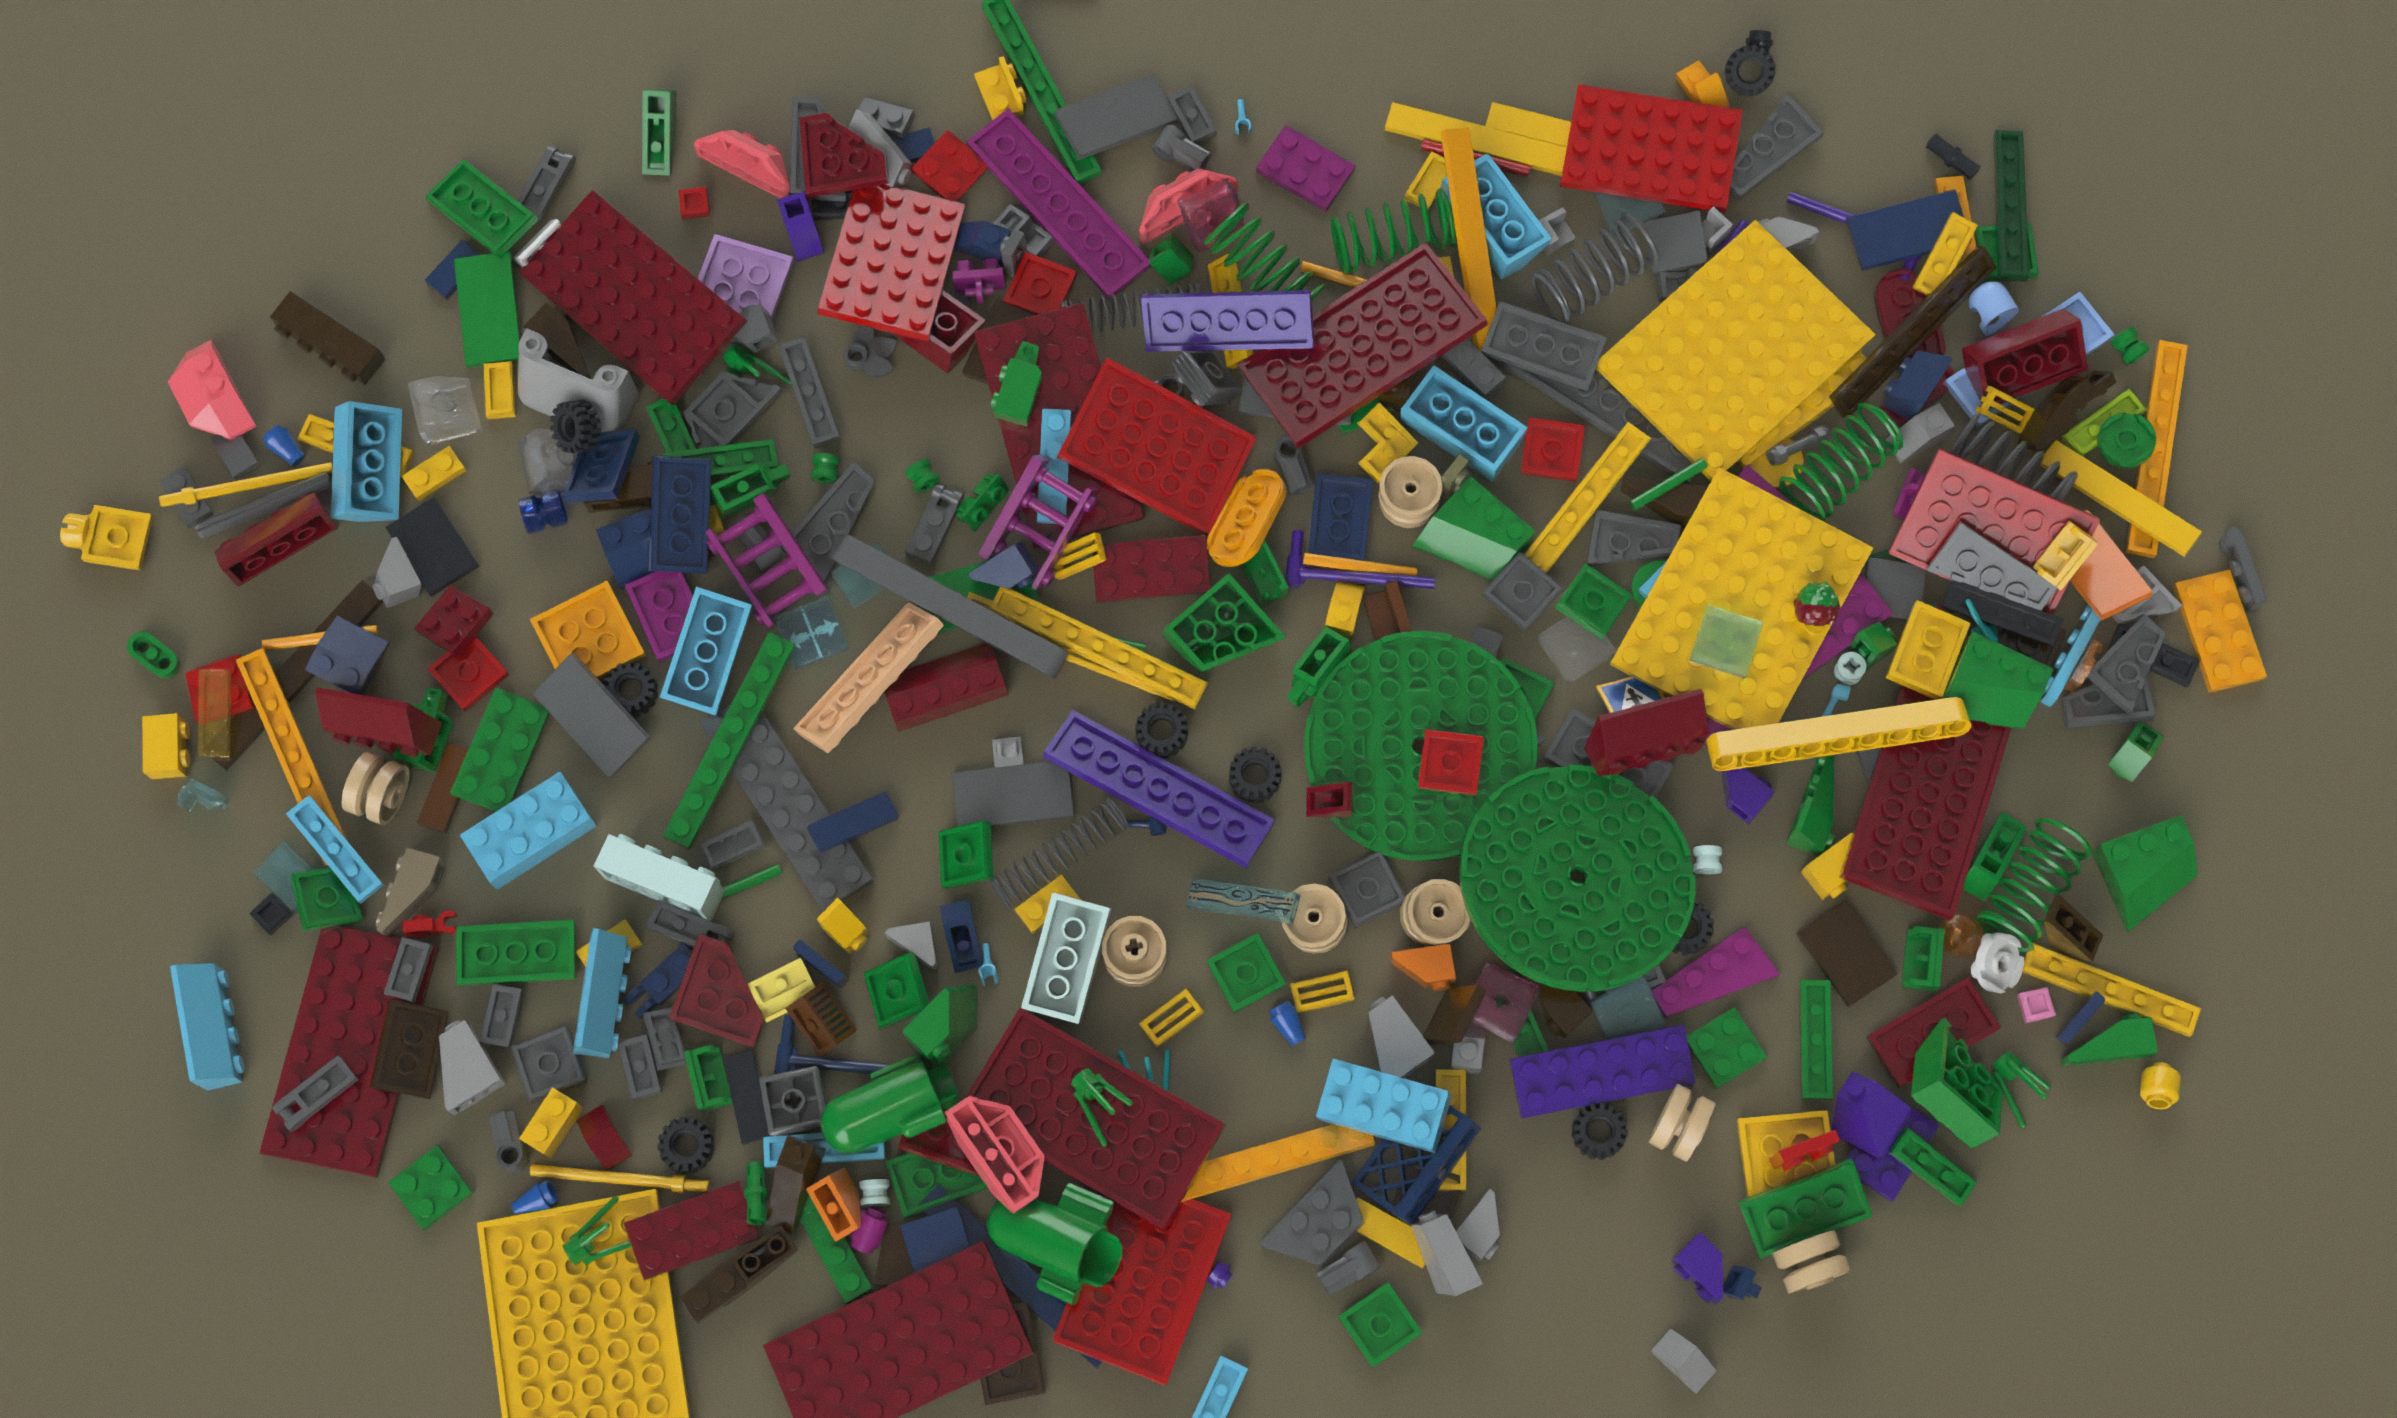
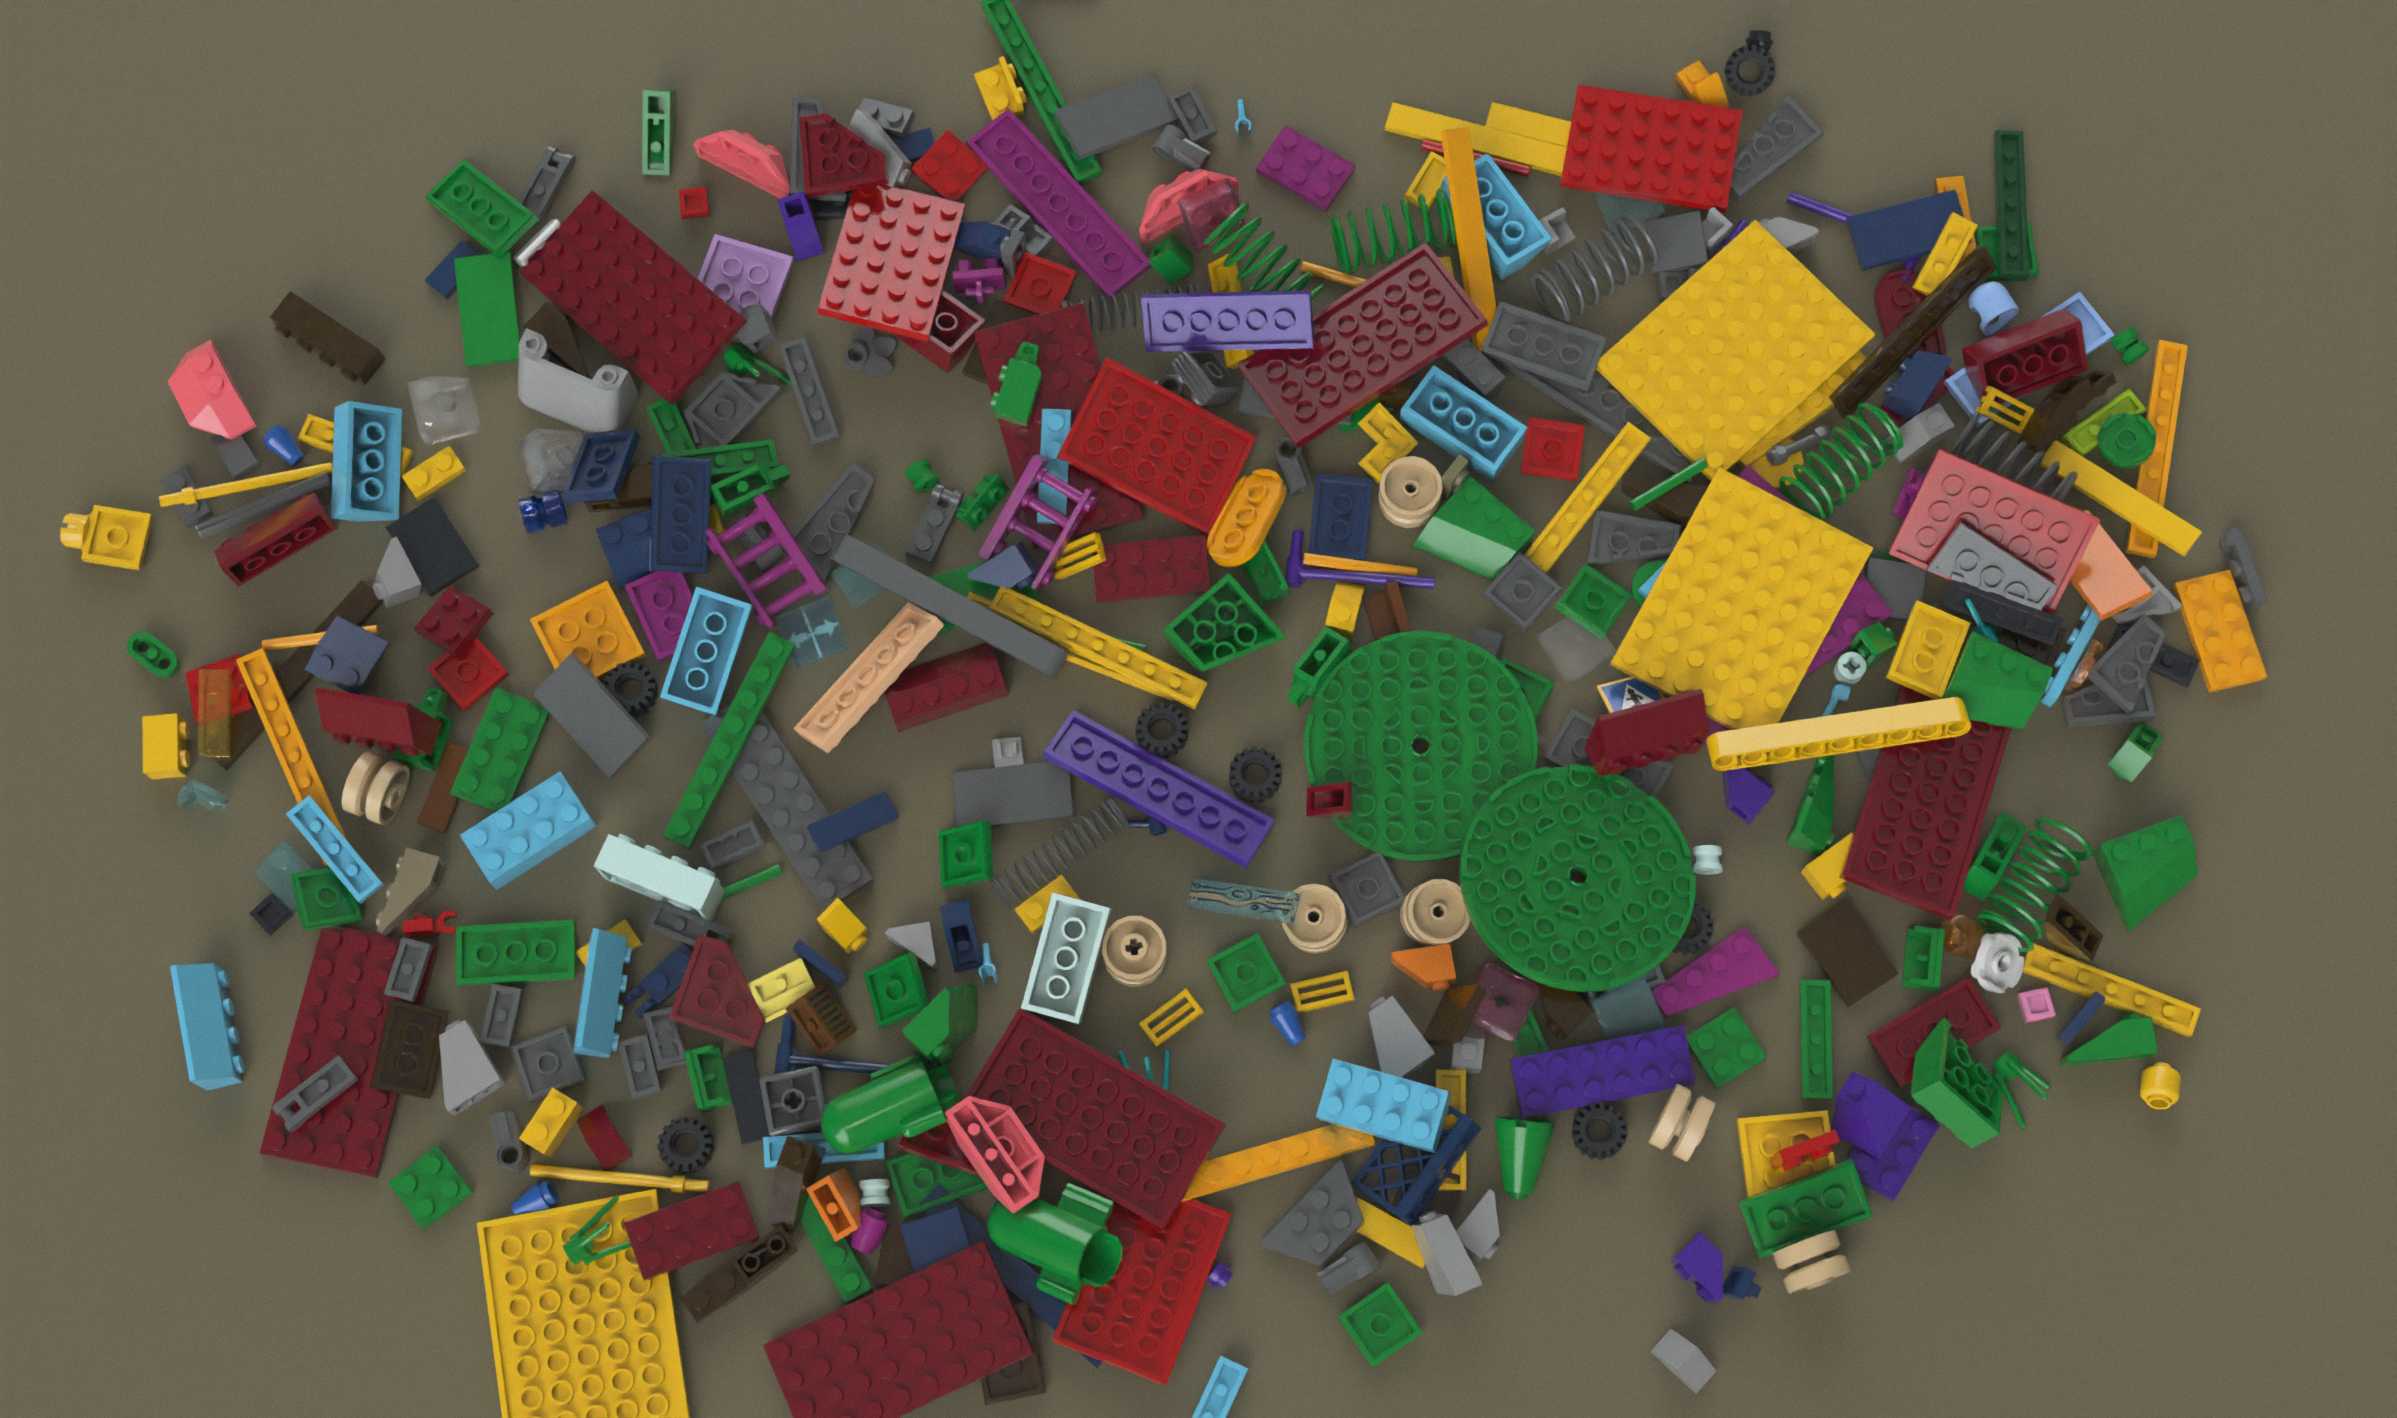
yellow tile [484,361,516,419] -> none
black tyre [550,400,601,453] -> none
green pin [744,1162,768,1225] -> none
green wheel [810,453,840,484] -> none
green plant [1071,1068,1133,1147] -> none
red plate [1418,729,1484,796] -> none
clear light blue tile [1689,605,1763,678] -> none
piece [1794,582,1840,626] -> none
green tile [1888,1128,1977,1207] -> none
black pin [1925,133,1981,181] -> none
yellow hinge [2033,521,2098,590] -> none
none -> green cone [1494,1116,1554,1199]

